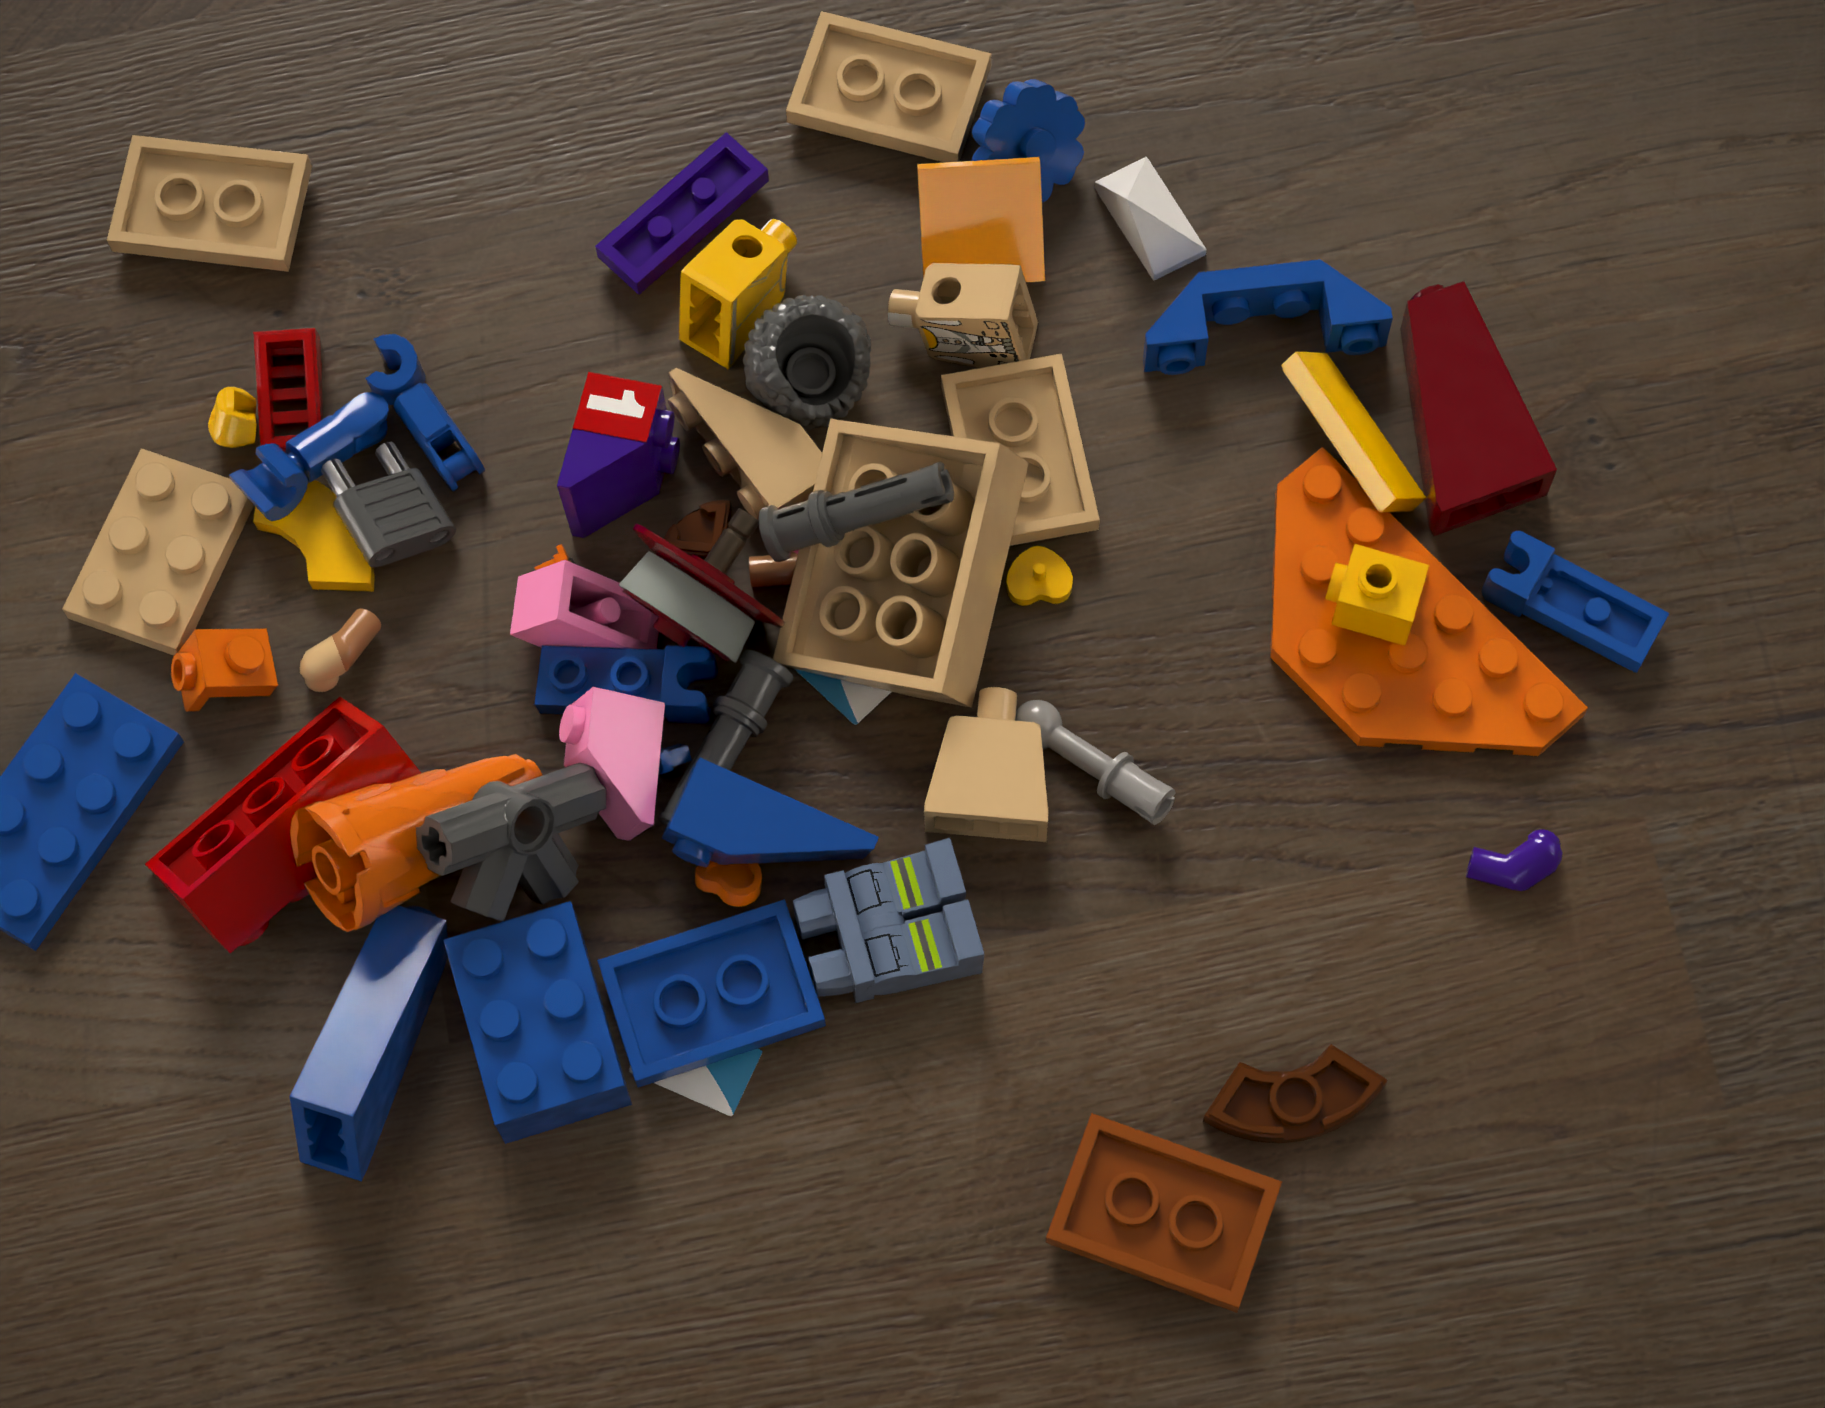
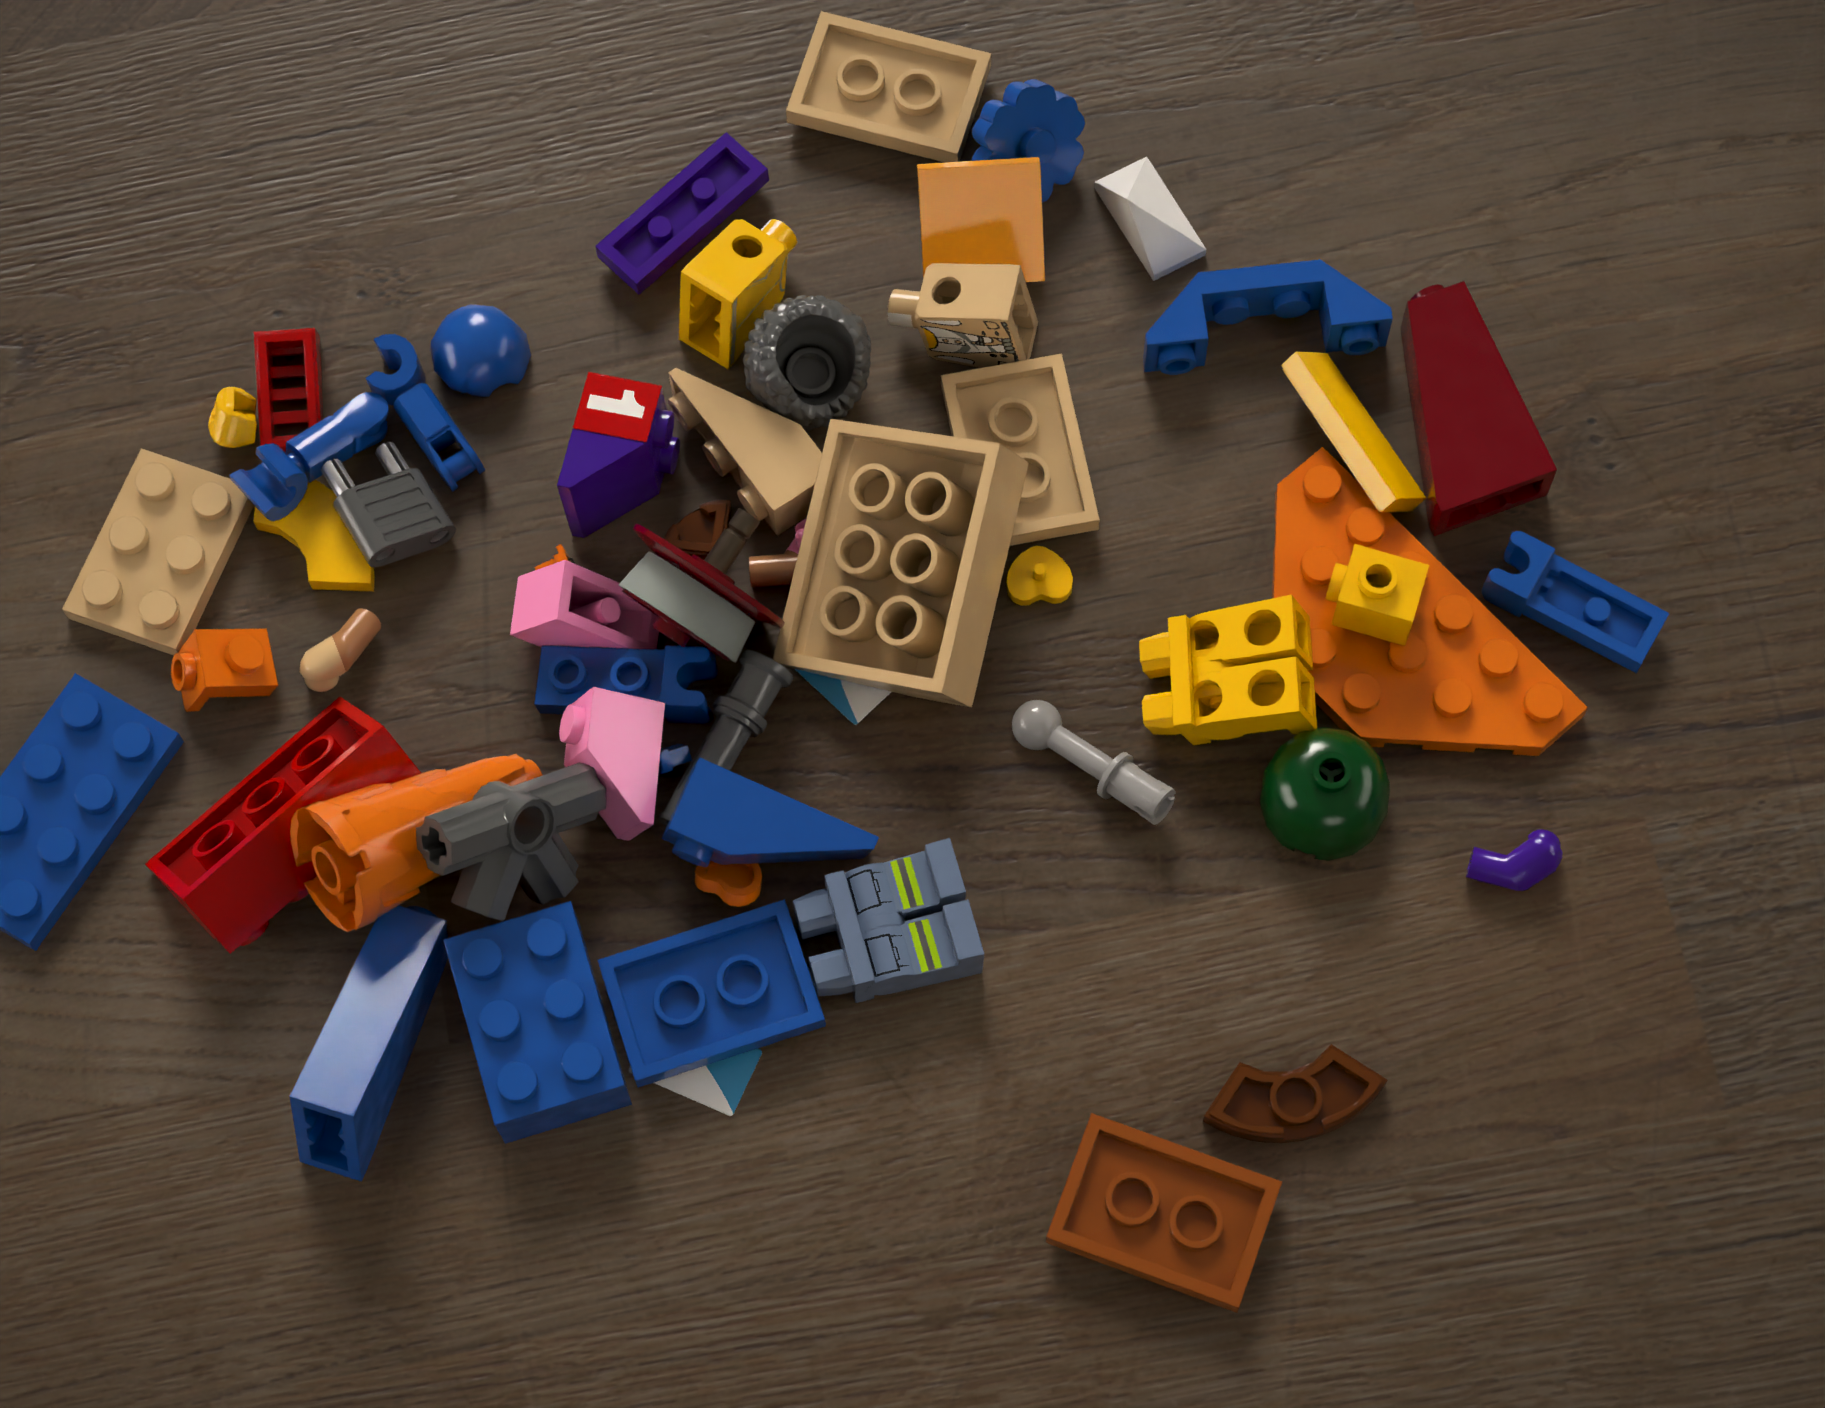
tan plate [107,135,312,272] -> none
dark grey pin [759,462,954,562] -> none
tan torso [924,687,1048,842] -> none
none -> blue hair [430,304,531,397]
none -> yellow hips [1139,595,1317,745]
none -> dark green cylinder [1259,727,1390,861]

